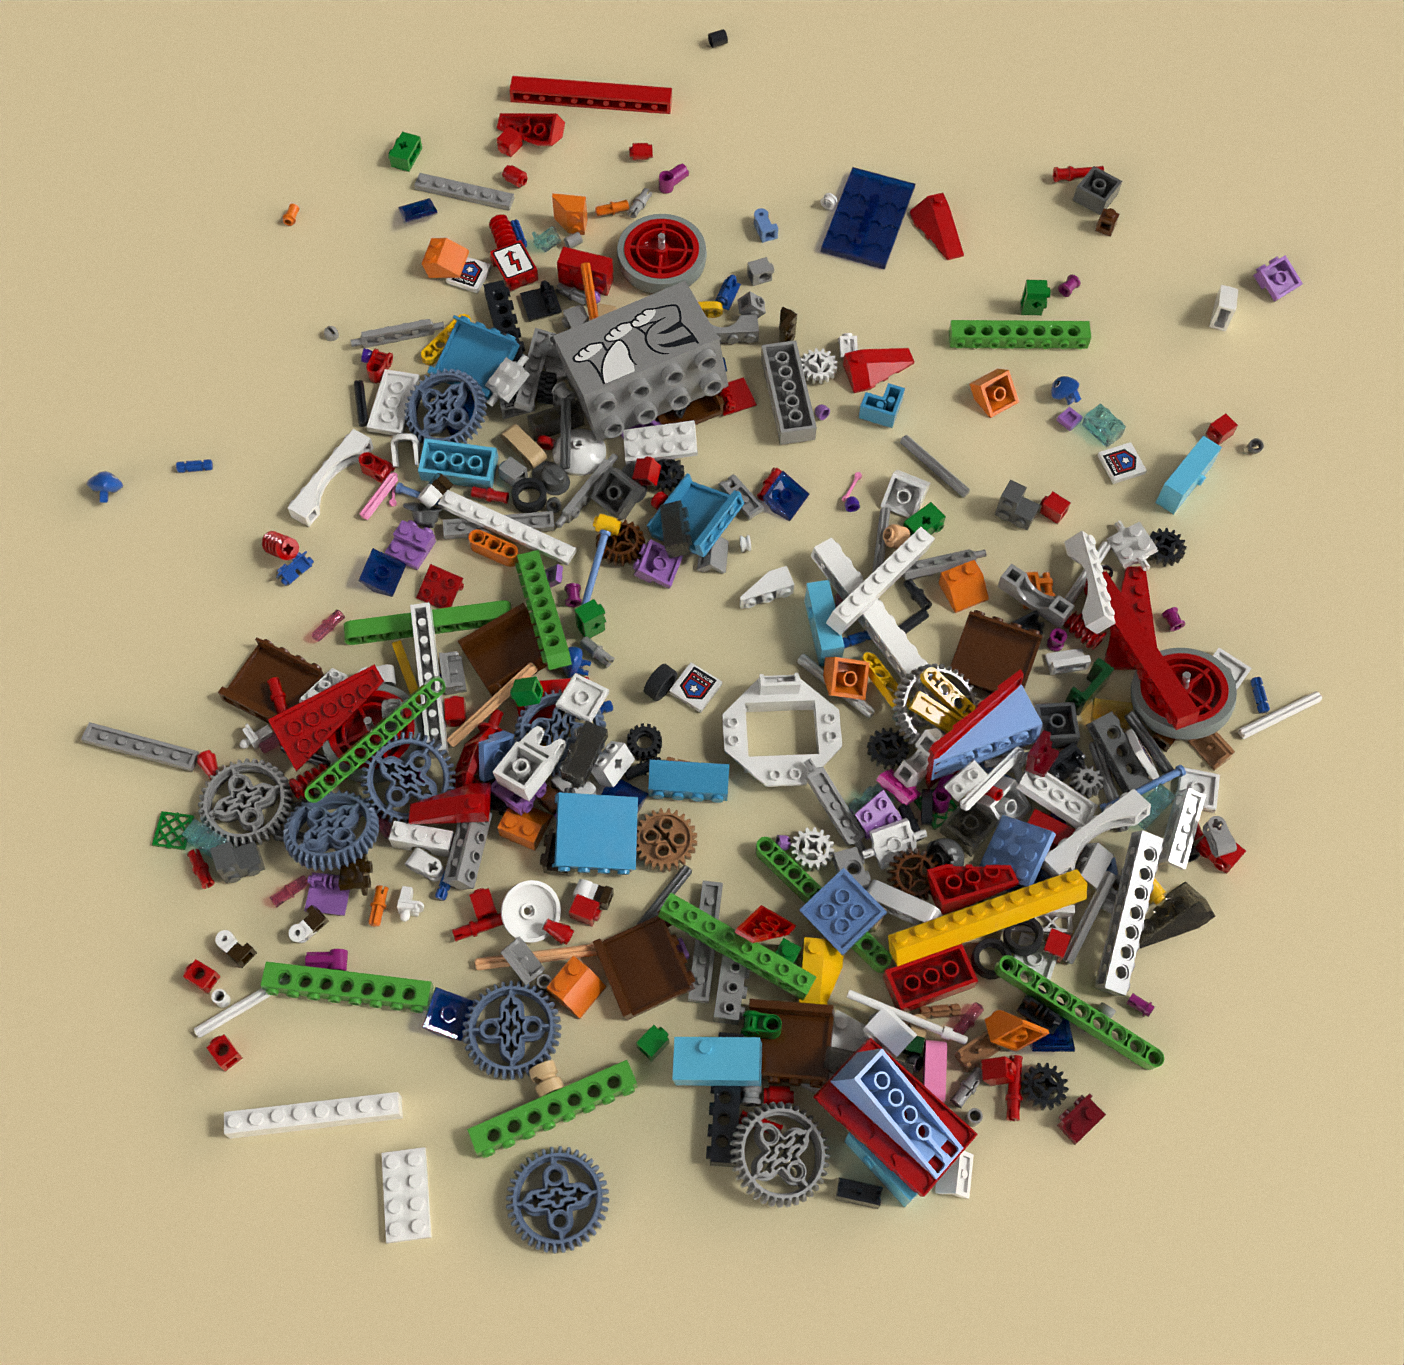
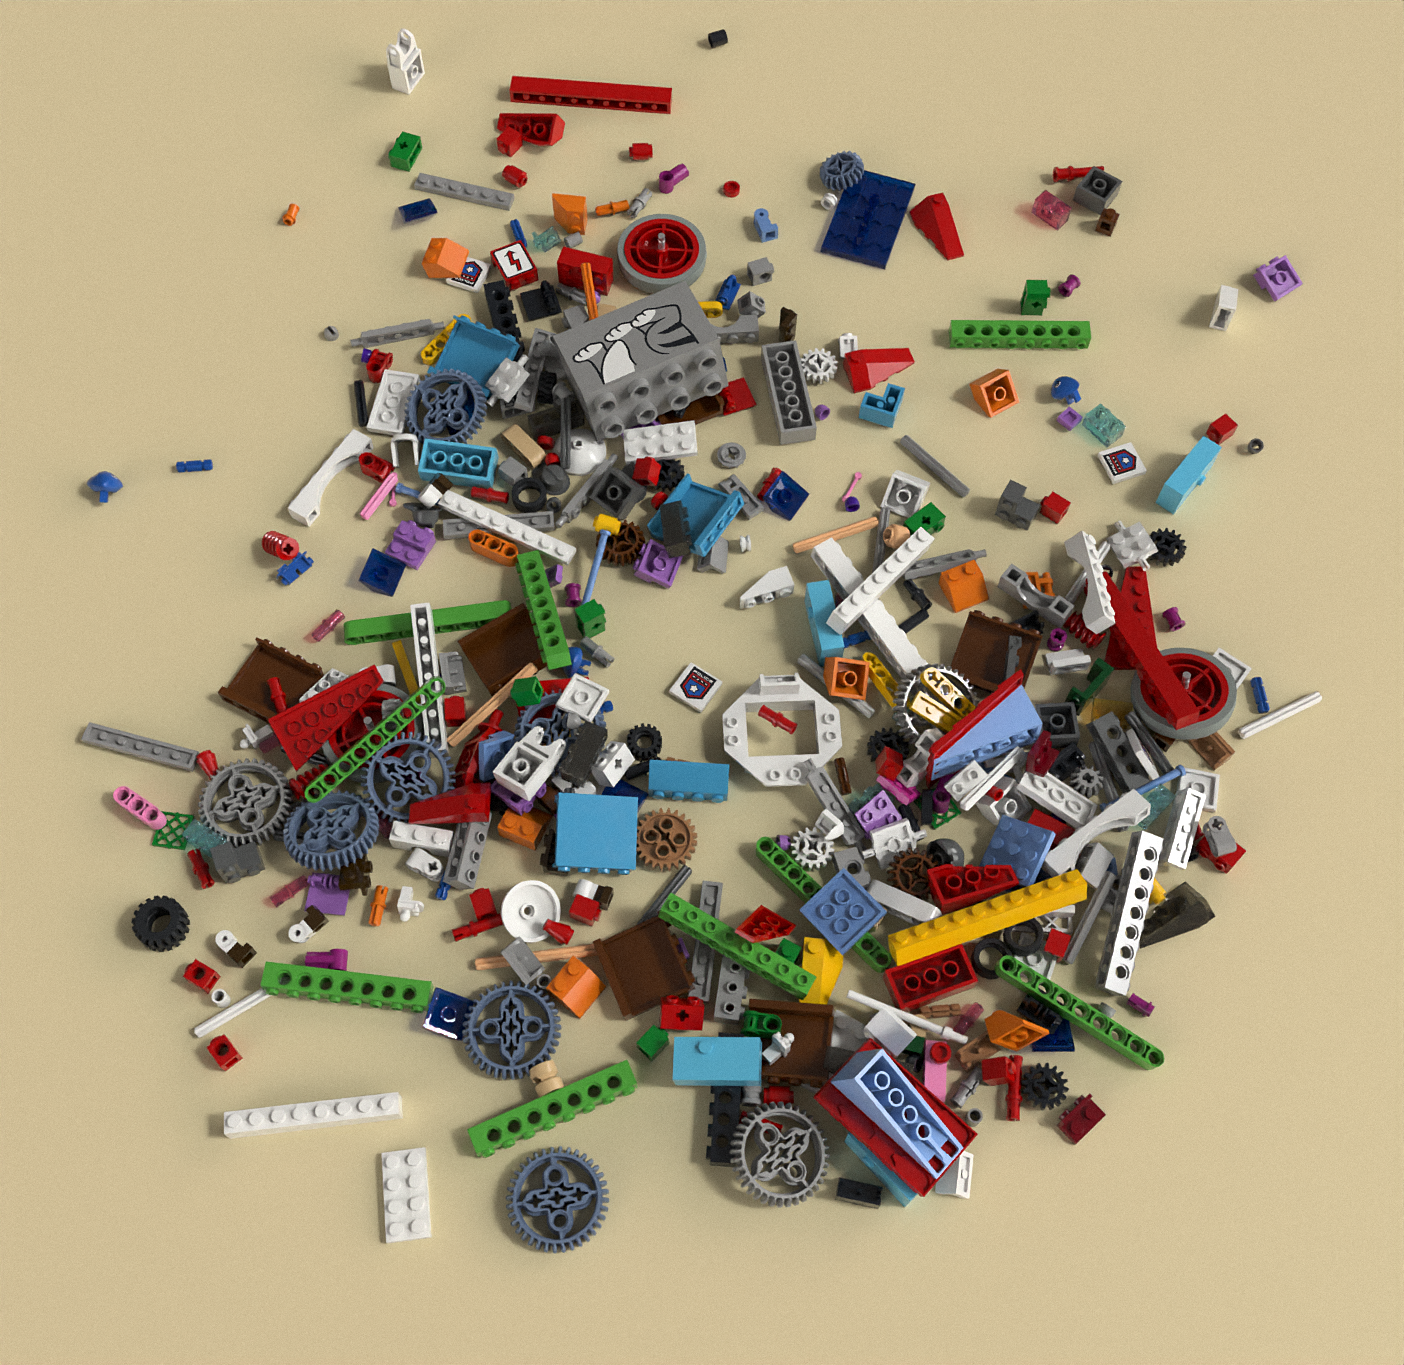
red hinge [416,564,464,609] -> none
red piece [489,214,516,249] -> none
black tyre [644,663,678,701] -> none
clear smoke brick [939,803,999,857] -> none
none -> bright pink beam [113,786,167,830]
none -> black tyre [131,895,190,952]
none -> white brick [386,28,425,95]
none -> red hinge [545,452,560,466]
none -> light grey hinge [567,713,581,730]
none -> red brick [659,995,704,1031]
none -> light grey gear [717,442,746,469]
none -> red tile [723,181,740,198]
none -> red pin [758,705,798,735]
none -> white piece [762,1031,794,1066]
none -> light nougat axle [792,516,879,553]
none -> white plate [815,809,844,841]
none -> sand blue gear [820,151,864,191]
none -> reddish brown axle [834,757,852,795]
none -> red brick [875,746,904,782]
none -> red tile [929,1042,951,1065]
none -> dark grey hinge [1002,636,1022,682]
none -> clear pink brick [1031,190,1072,231]

